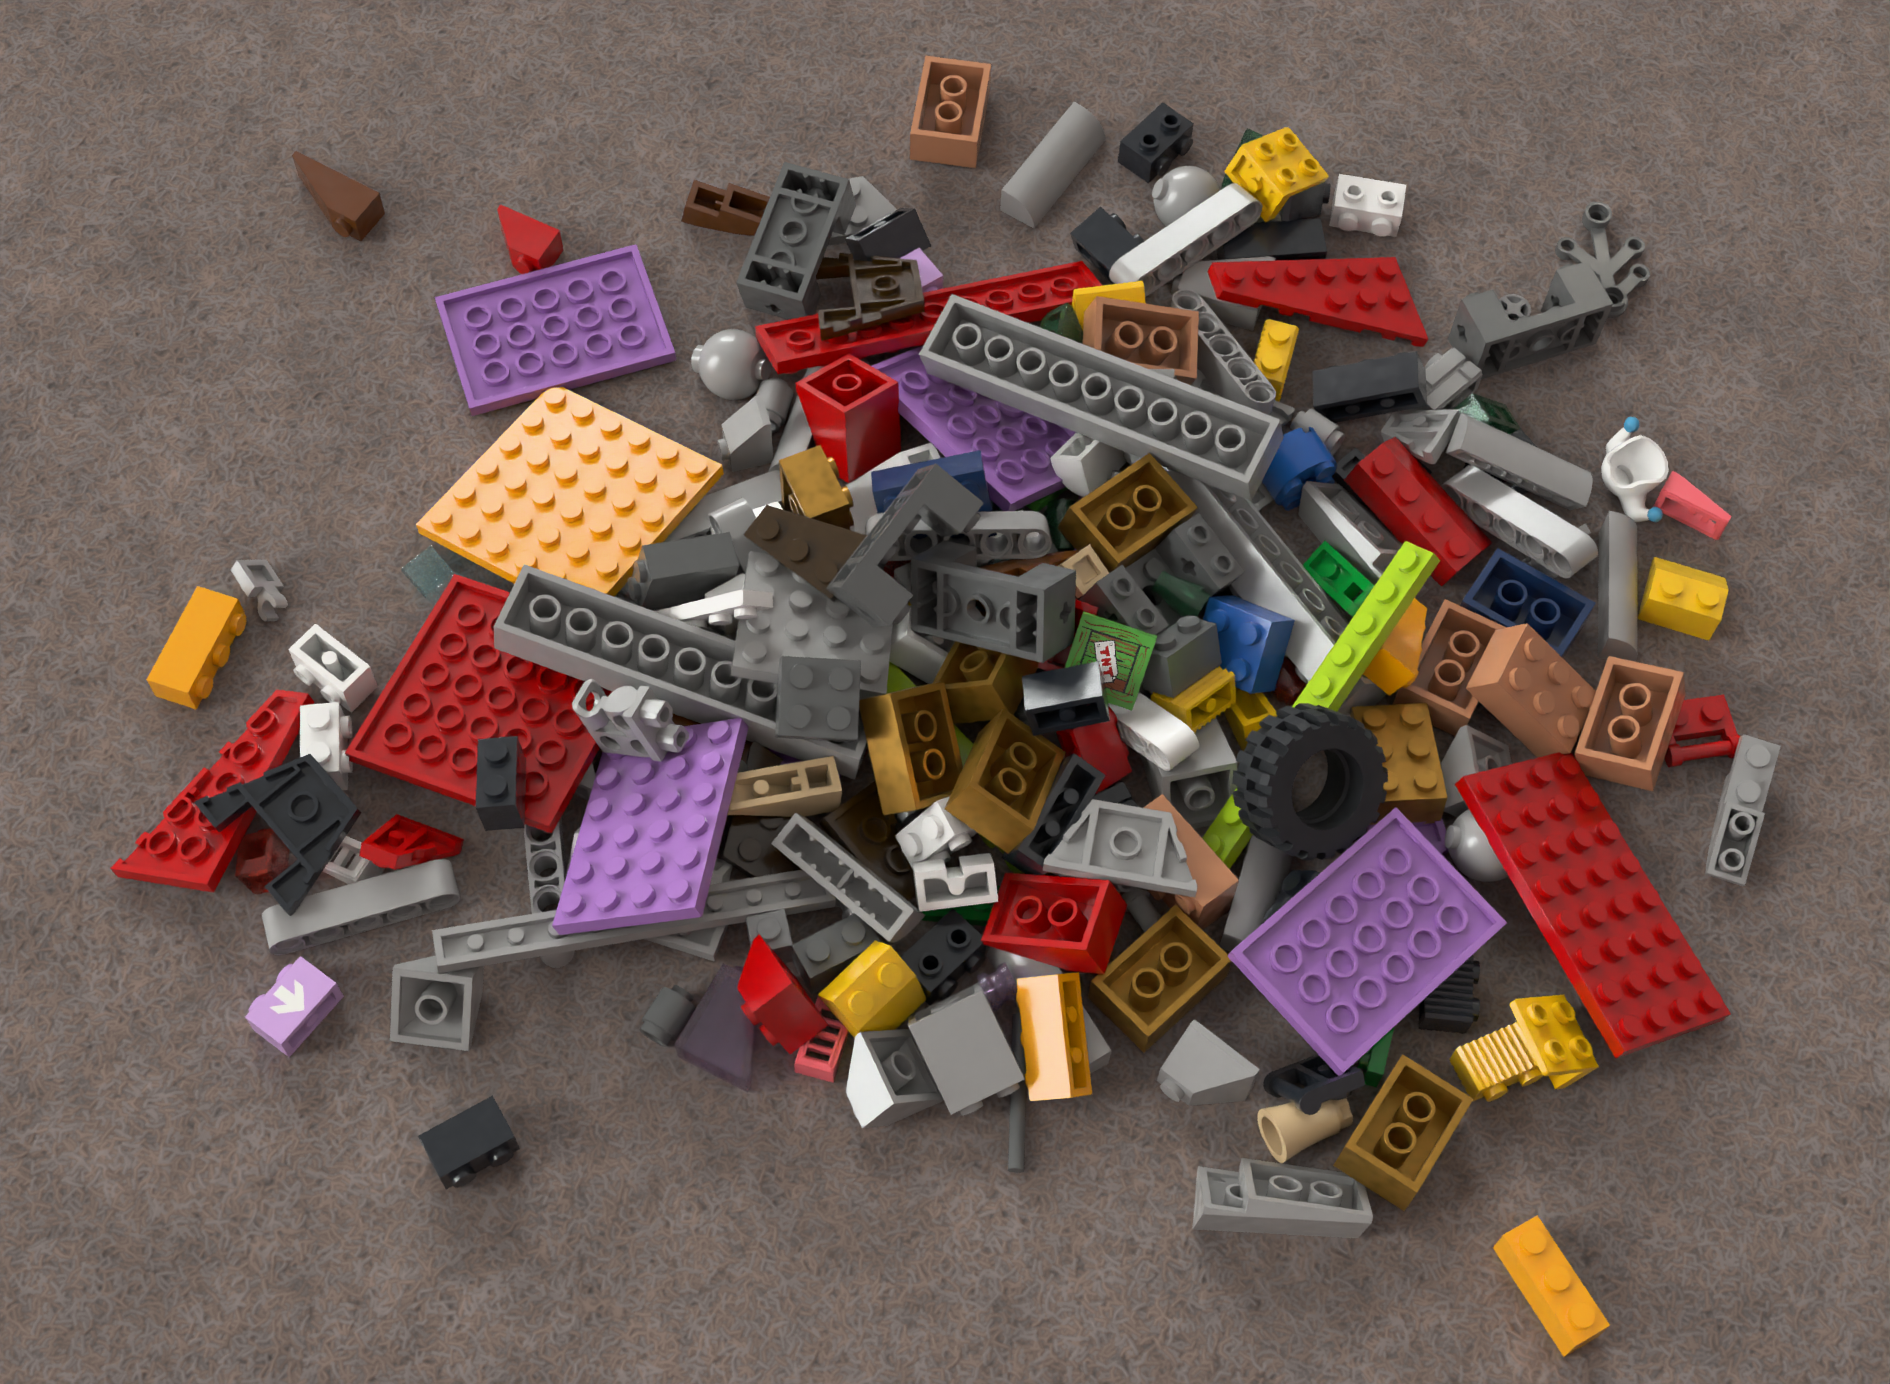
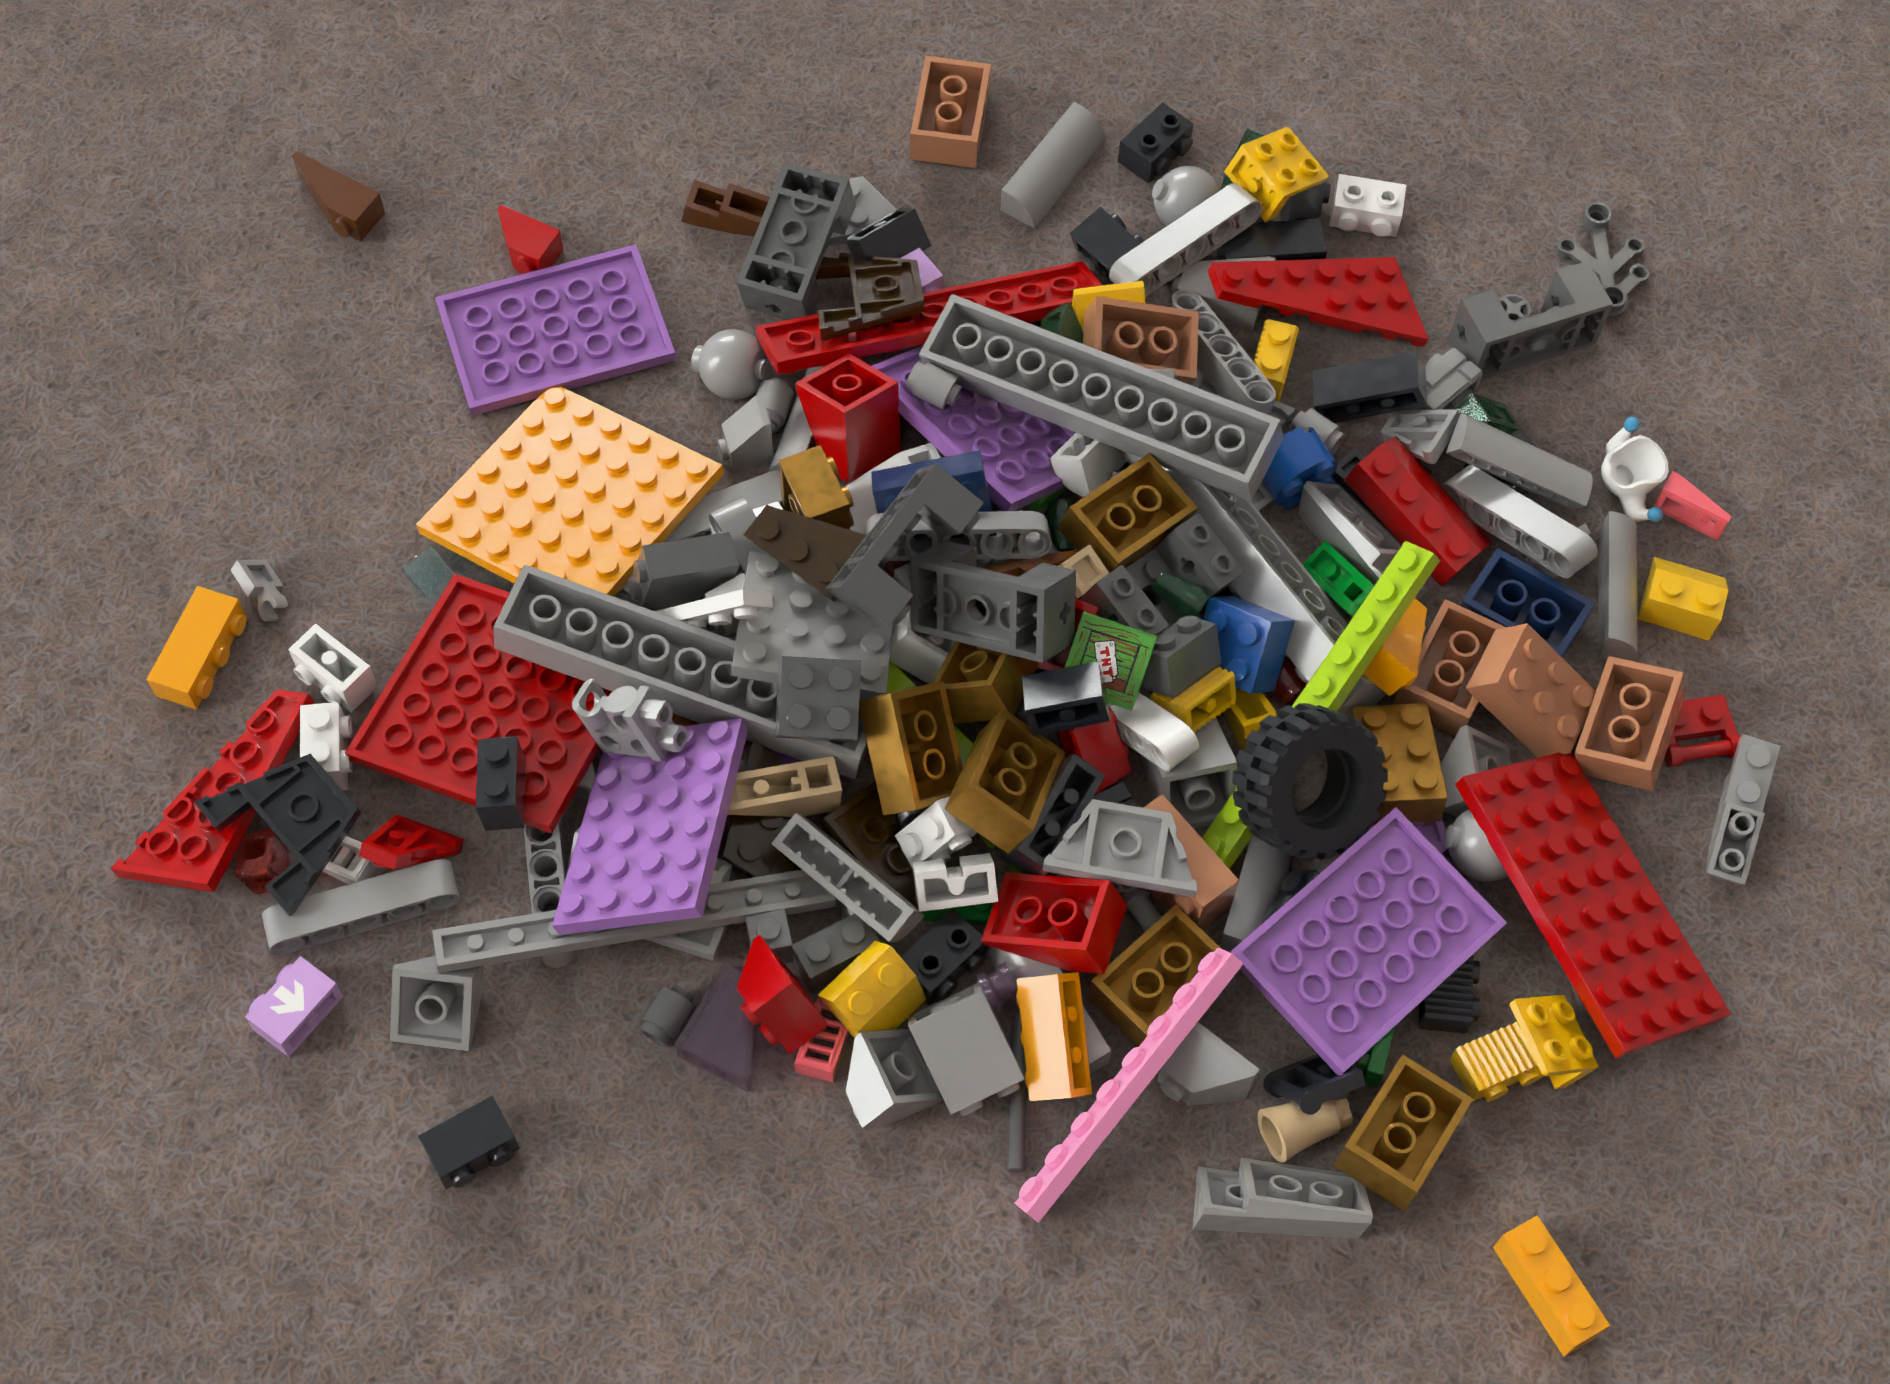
none -> light grey brick [905,361,962,410]
none -> bright pink plate [1014,948,1244,1223]

